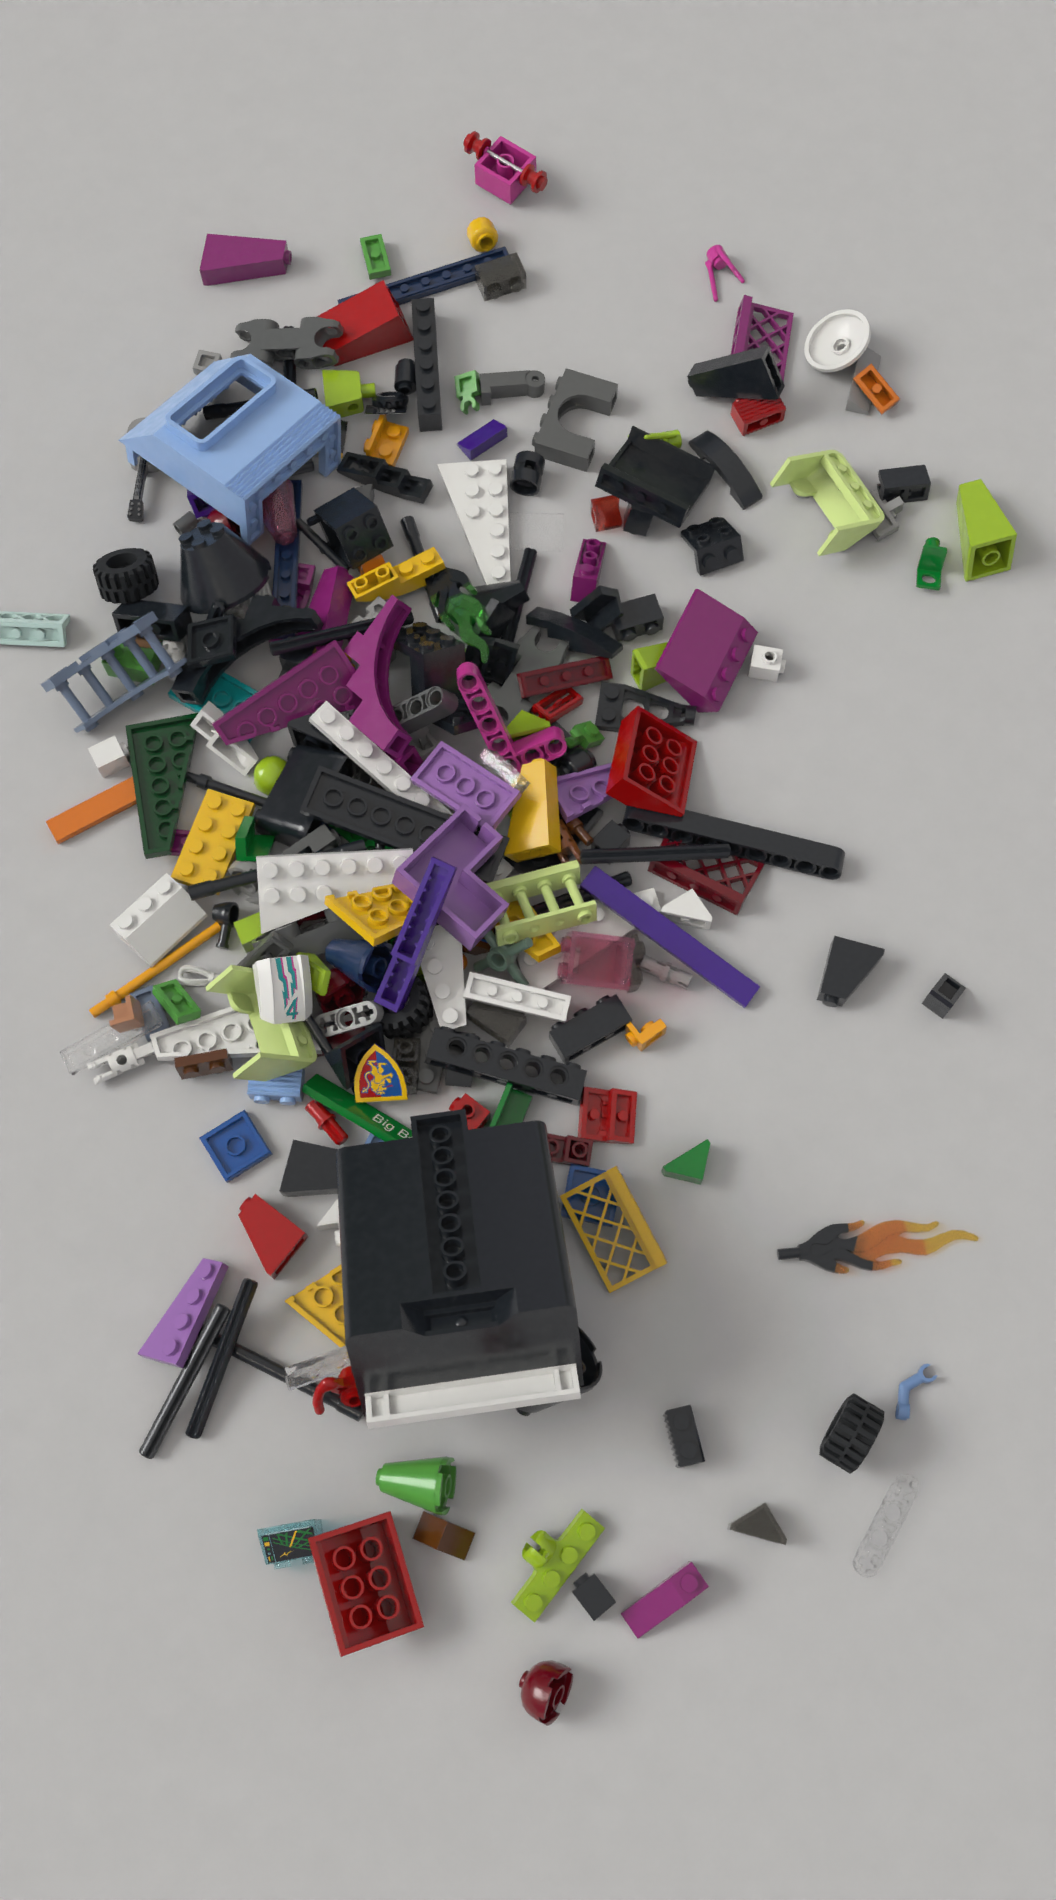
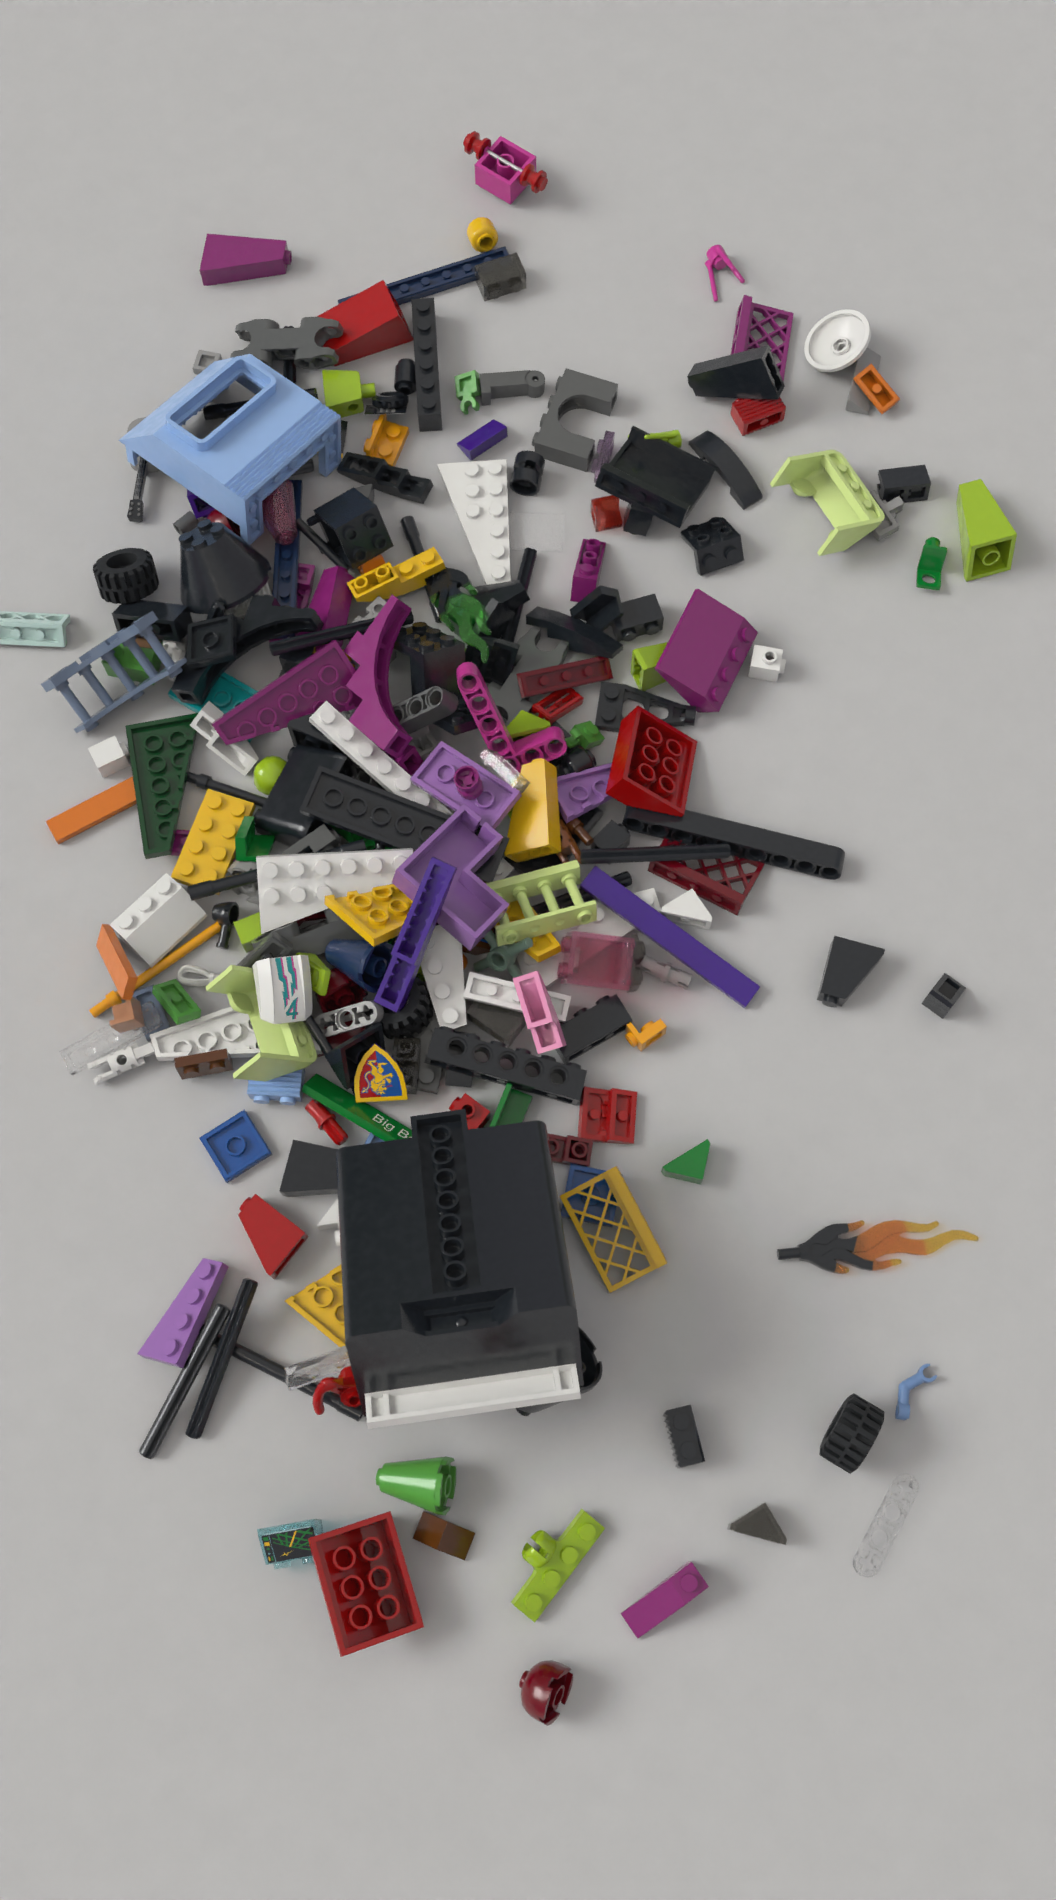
bright green plate [360,234,391,280] -> none
black brick [572,1572,616,1621] -> none
none -> orange tile [96,924,138,1000]
none -> magenta wheel [453,766,483,800]
none -> bright pink slope [513,971,567,1054]
none -> clear purple plate [591,431,615,483]

